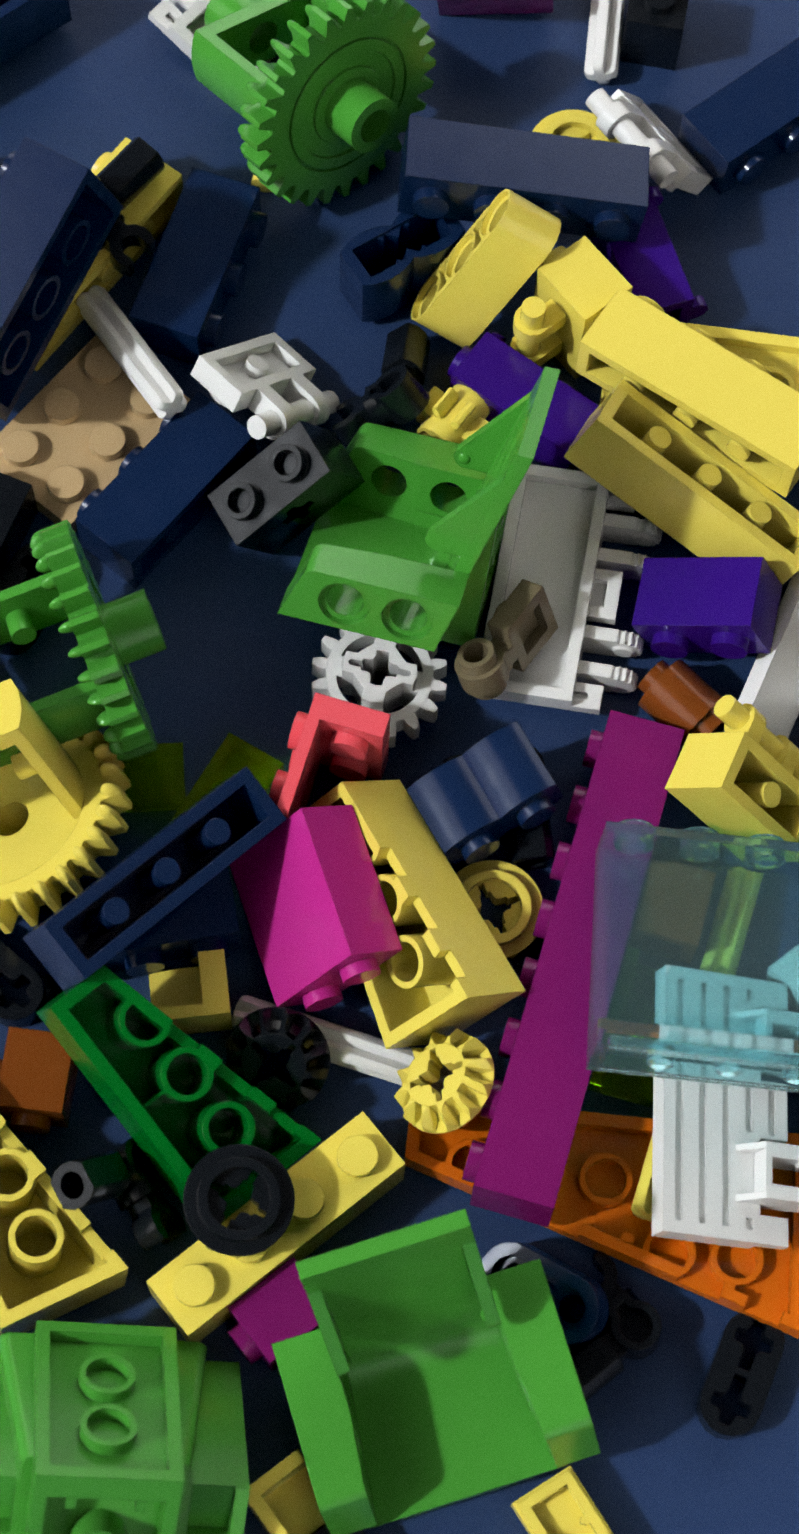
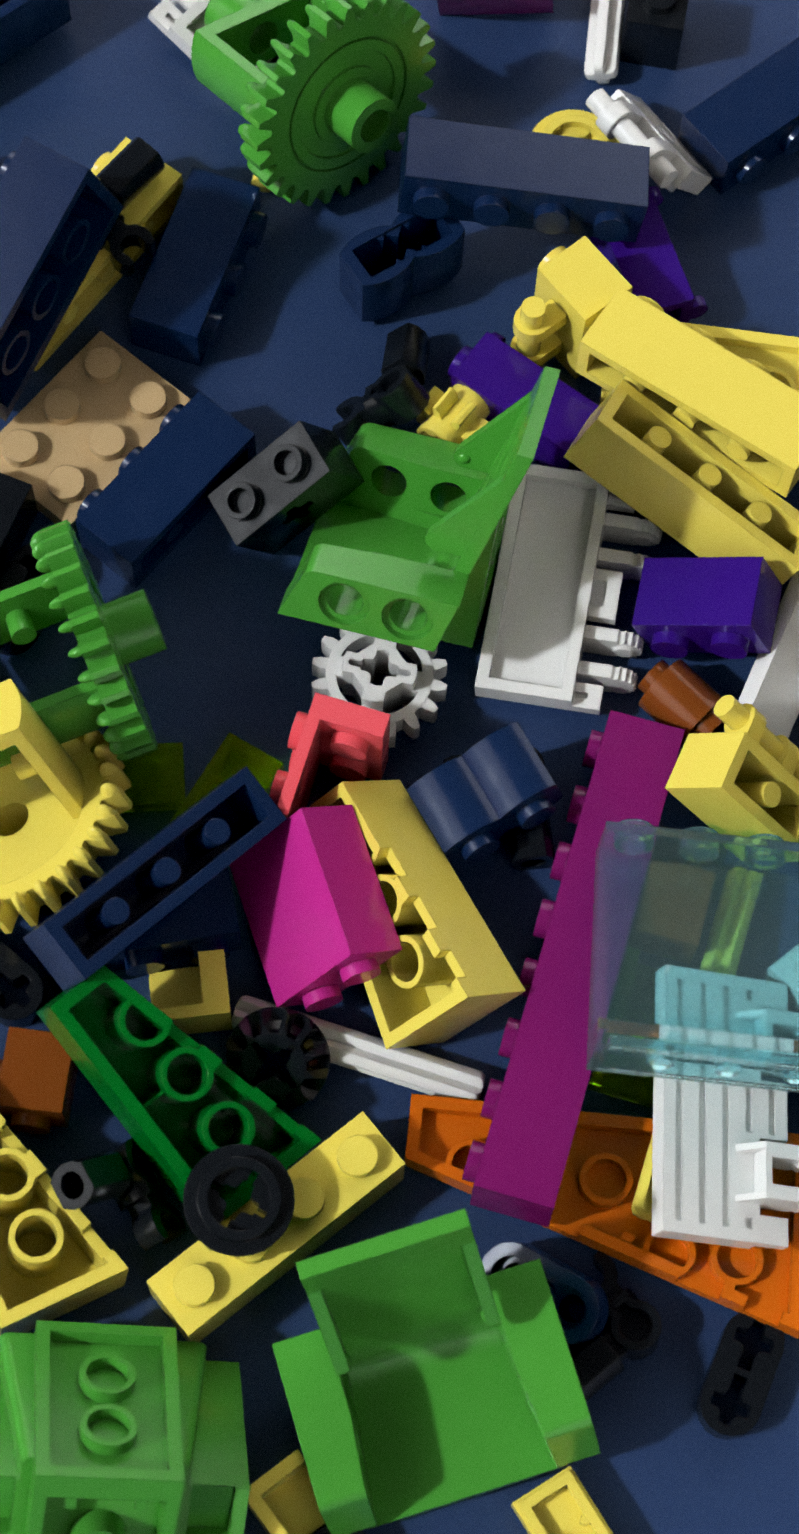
white axle [76,285,187,420] -> none
white plate [190,332,340,440] -> none
magenta brick [227,1256,320,1372] -> none
light yellow gear [394,1028,495,1134] -> none
light yellow beam [411,188,561,348] -> none
dark tan plate [454,579,558,700] -> none
light yellow gear [456,860,543,959] -> none

